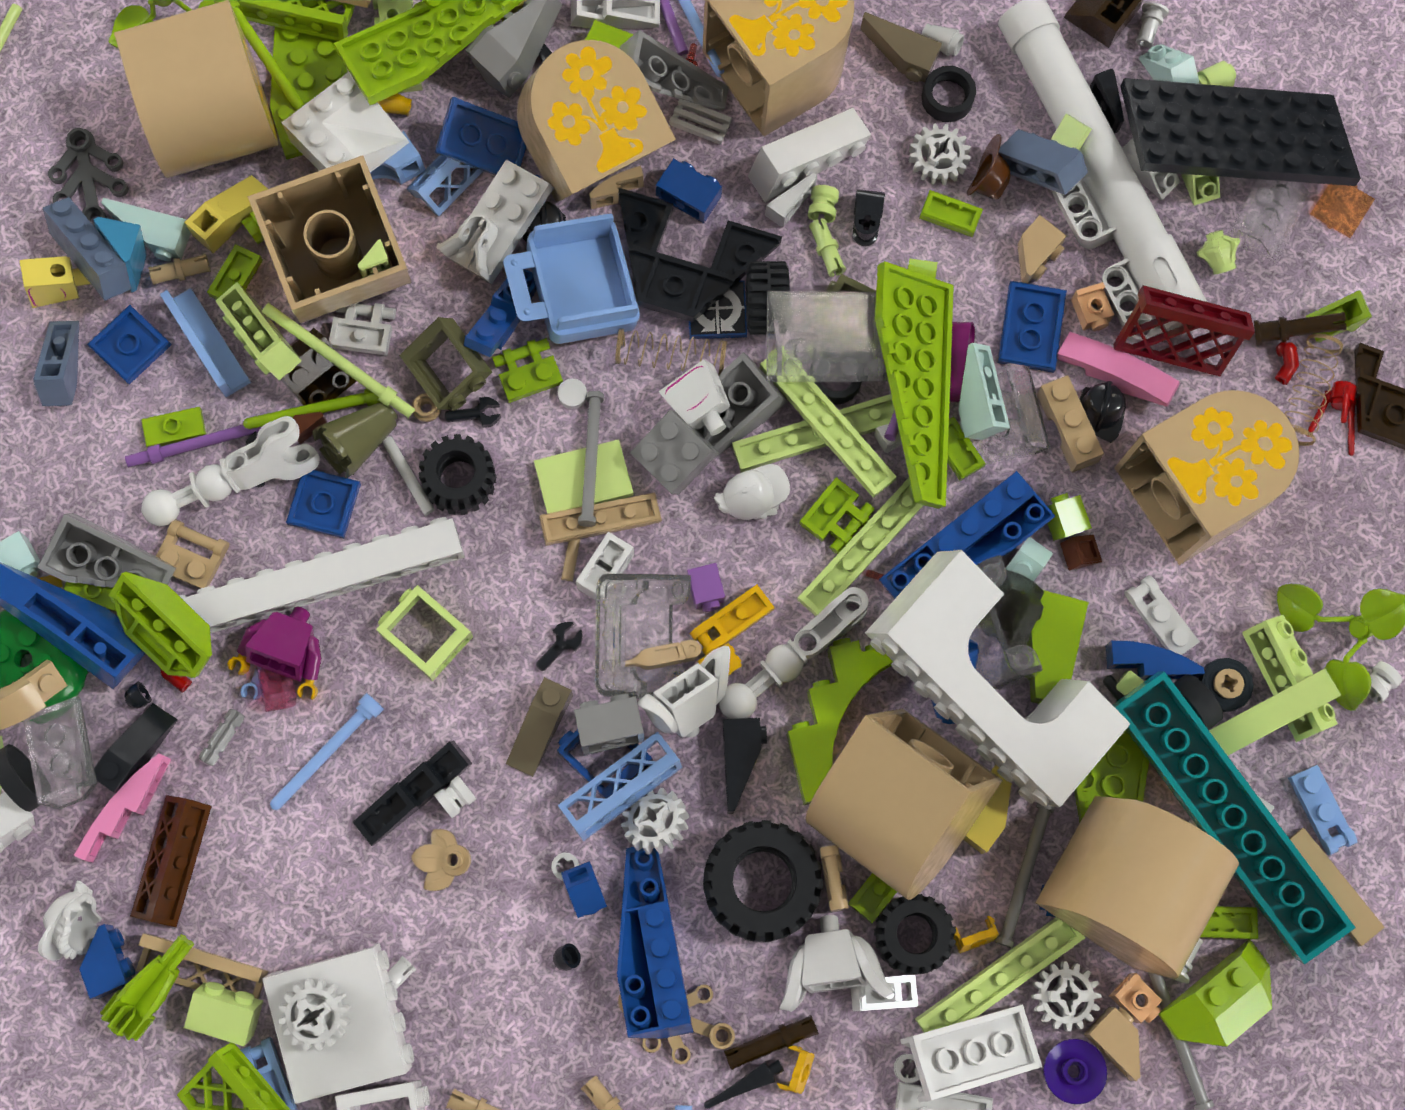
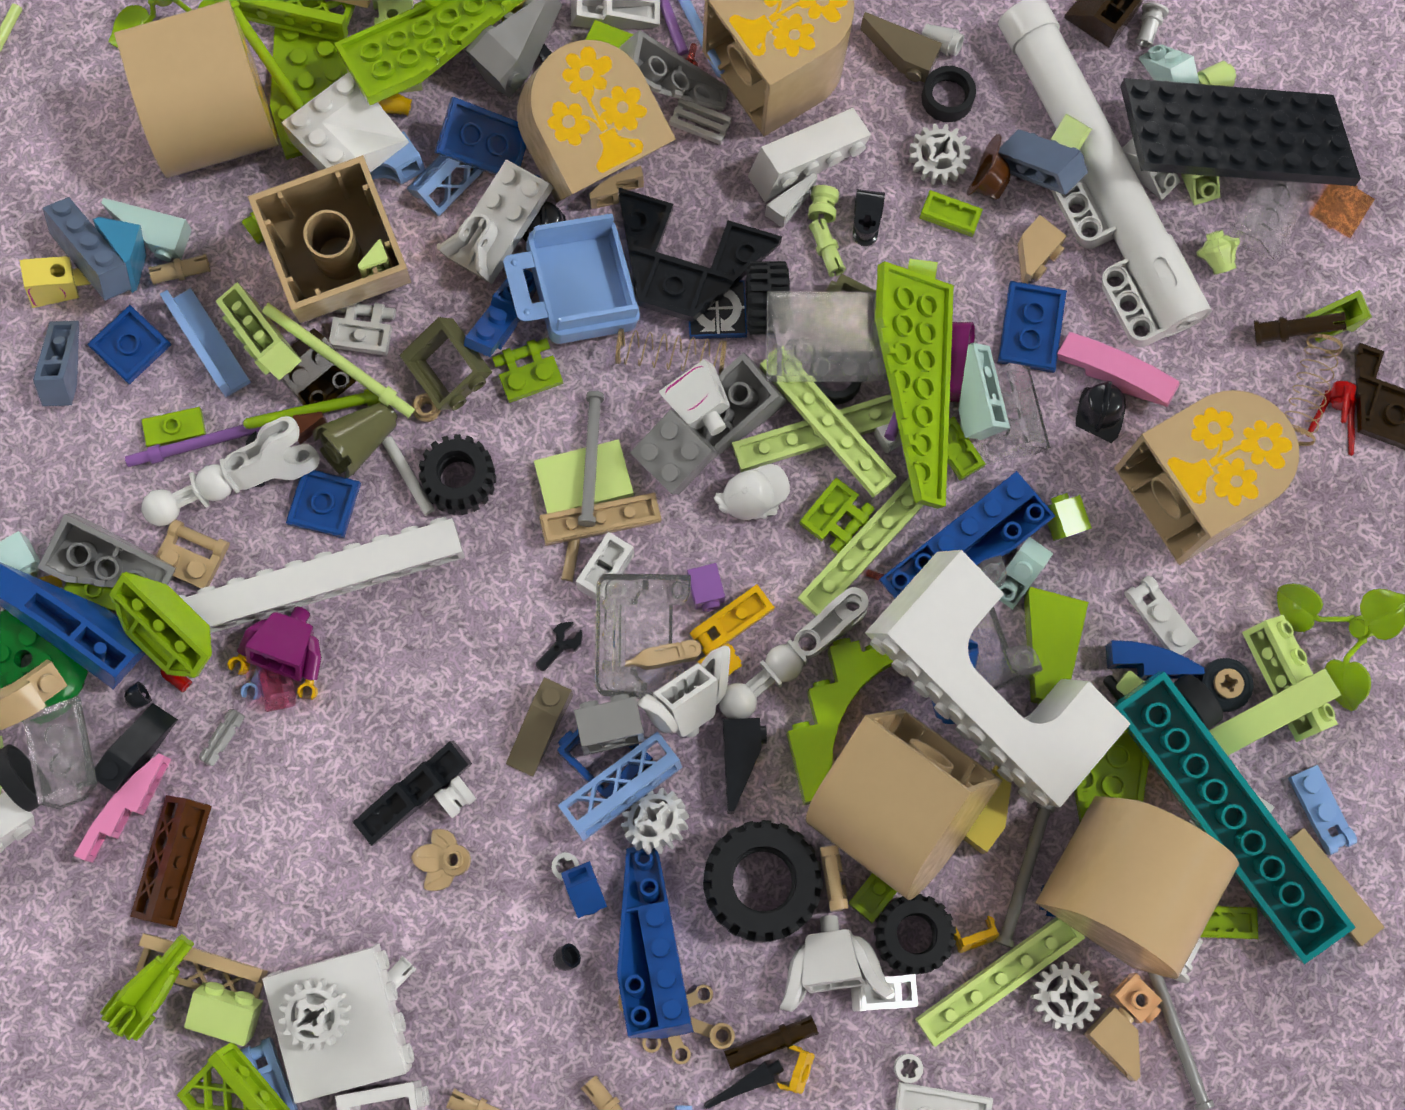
white hair [38,881,102,961] -> none
dark grey plant [48,128,129,227] -> none
blue slope [79,924,135,999] -> none
light yellow slope [184,175,268,254] -> none
lime plate [207,244,263,300] -> none
light blue piece [270,693,384,810] -> none
yellowish green window [376,585,473,681] -> none
black bar [445,397,501,428] -> none
white tile [558,378,587,409] -> none
blue brick [656,158,722,223] -> none
white plate [900,1004,1042,1103] -> none
clear smoke brick [981,569,1044,656] -> none
tan arch [1037,375,1104,473] -> none
dark purple dish [1043,1039,1107,1104] -> none
copper slope [1060,534,1102,571] -> none
light nougat brick [1071,282,1114,331] -> none
black slope [1090,68,1124,134] -> none
dark red fence [1113,285,1255,376] -> none
lime wedge [1159,939,1272,1047] -> none
red arm [1275,342,1300,385] -> none
white wheel [1368,661,1403,704] -> none

